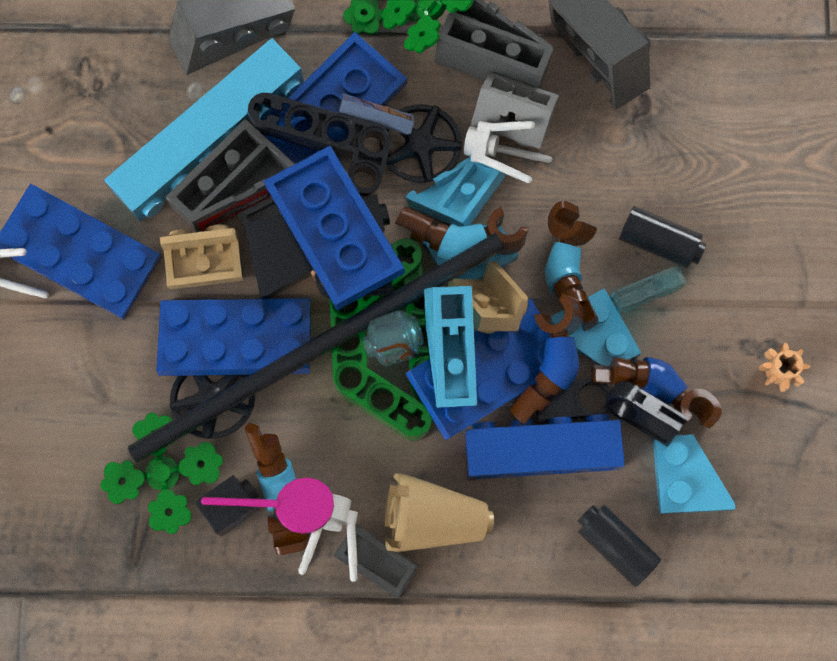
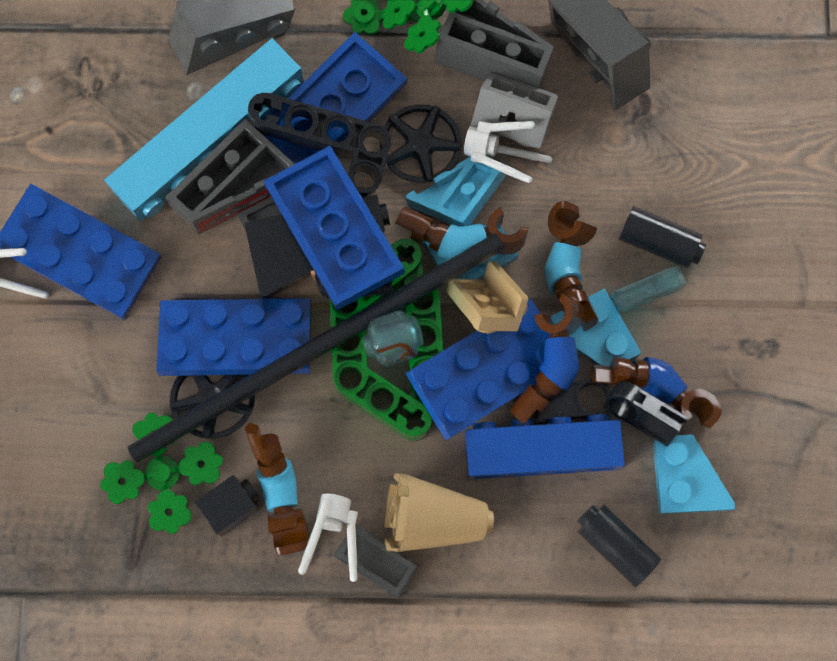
tan bracket [160,225,244,290] -> none
dark pink piece [201,477,334,534] -> none
sand blue tile [339,94,414,135] -> none
medium azure slope [424,286,477,408] -> none
light nougat gear [758,343,810,392] -> none

